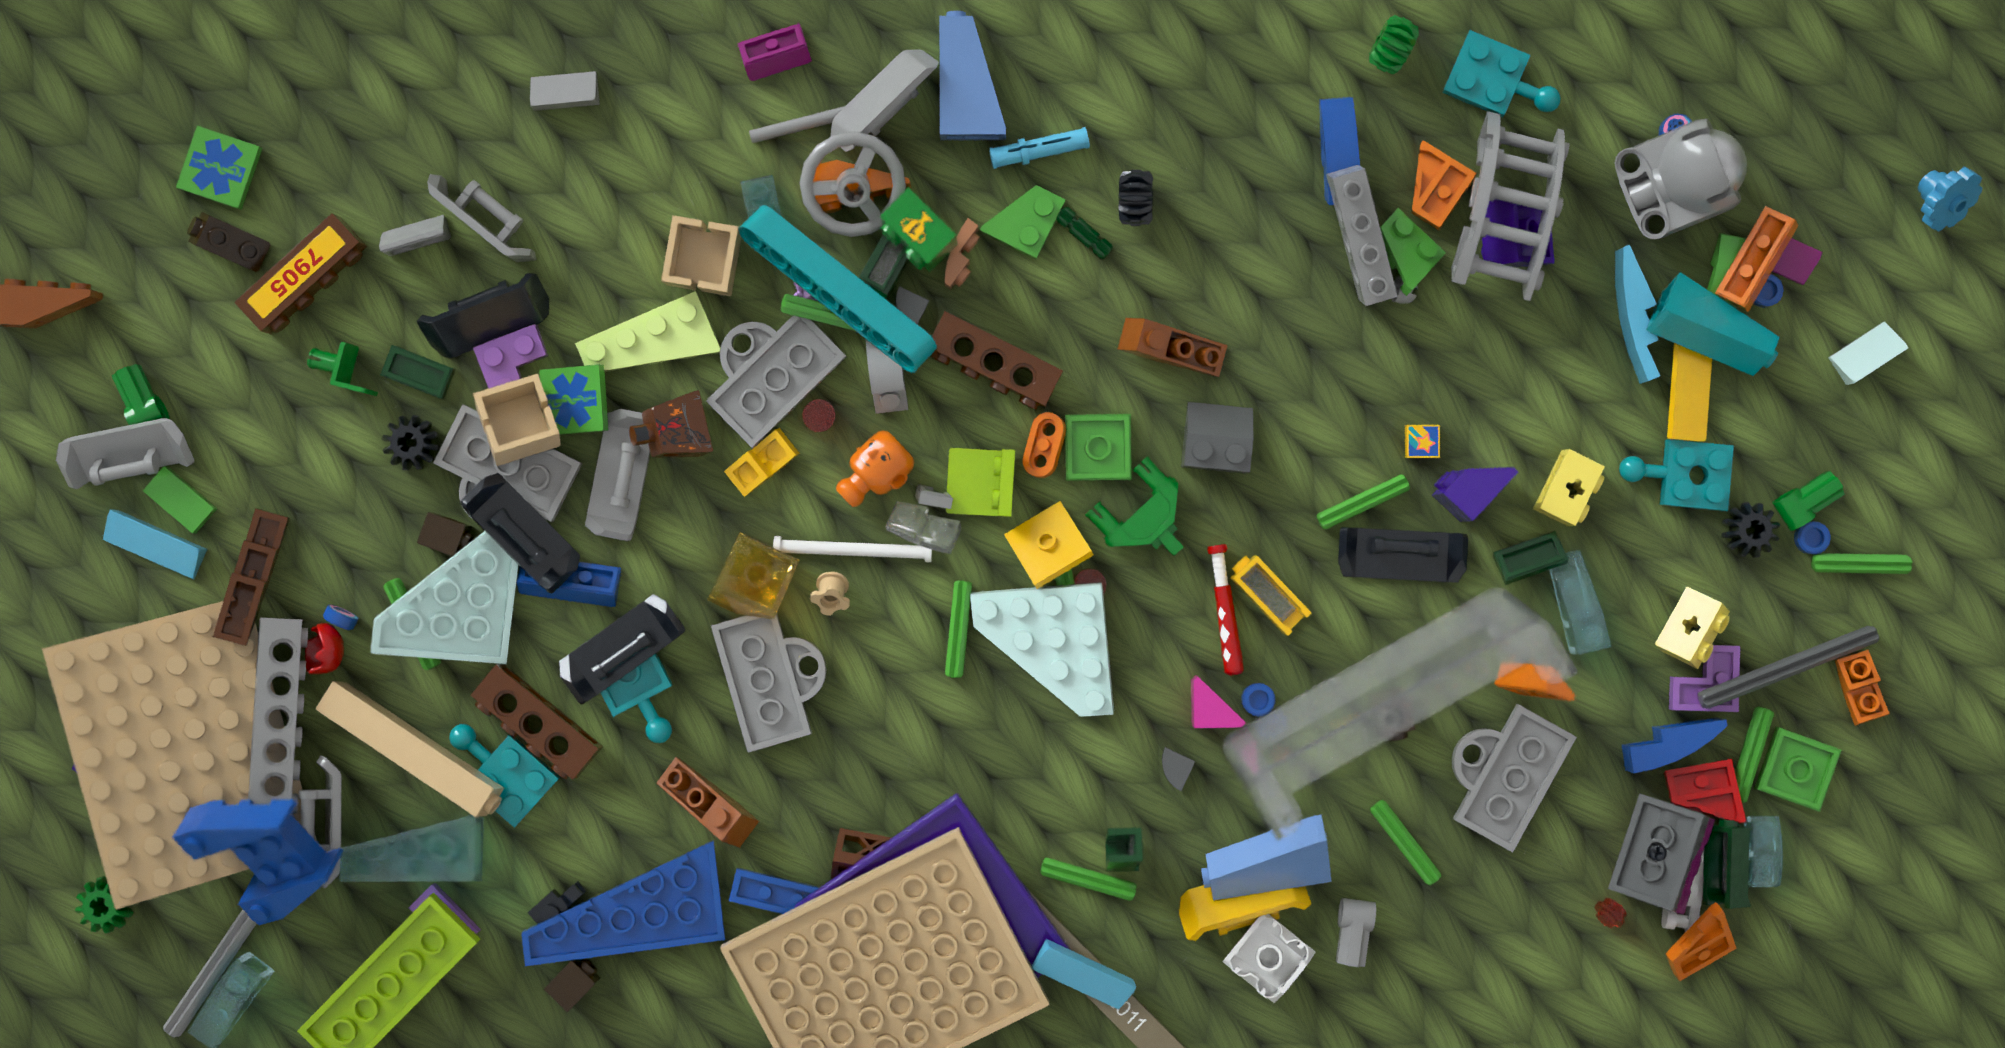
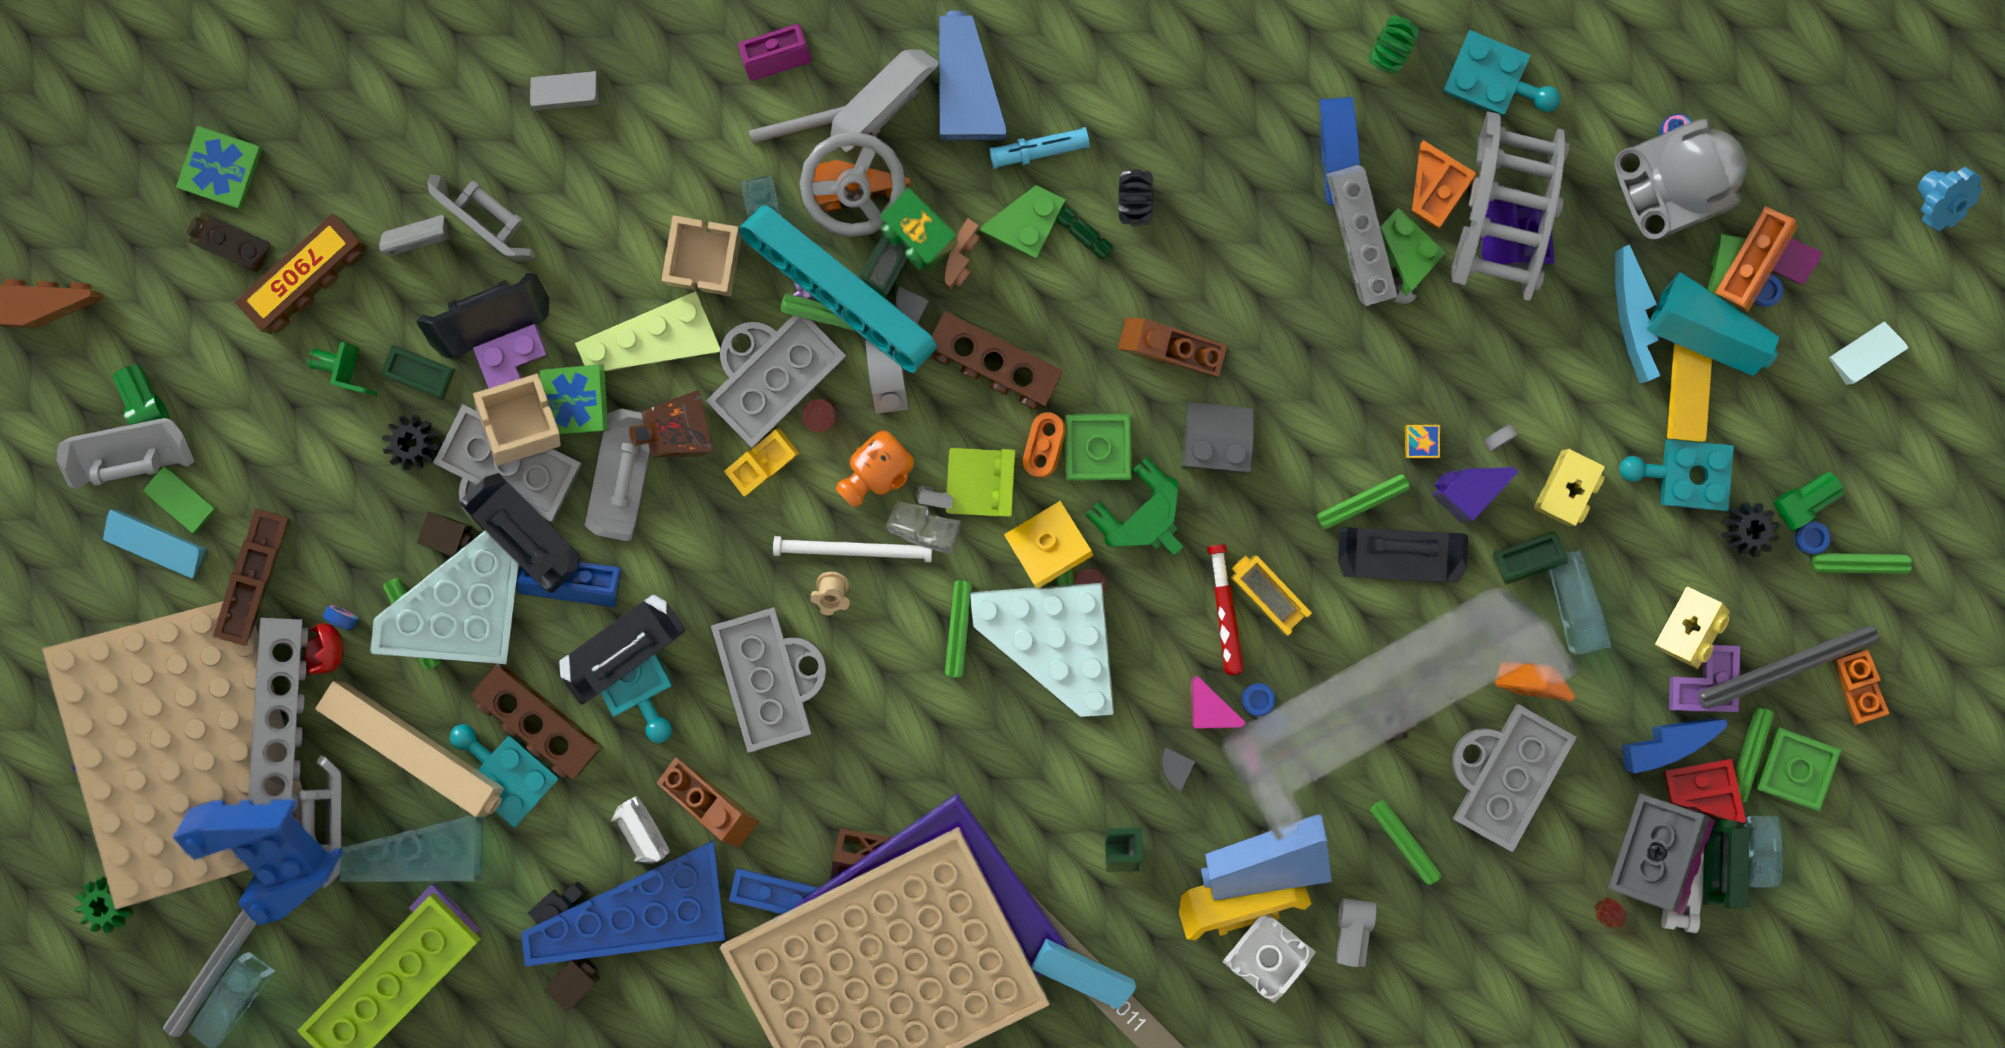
clear yellow slope [707,532,800,619] -> none
bright green axle [1040,858,1137,901] -> none
orange wing [1665,902,1737,981] -> none
none -> white slope [611,796,670,863]
none -> light grey tile [1484,424,1519,452]

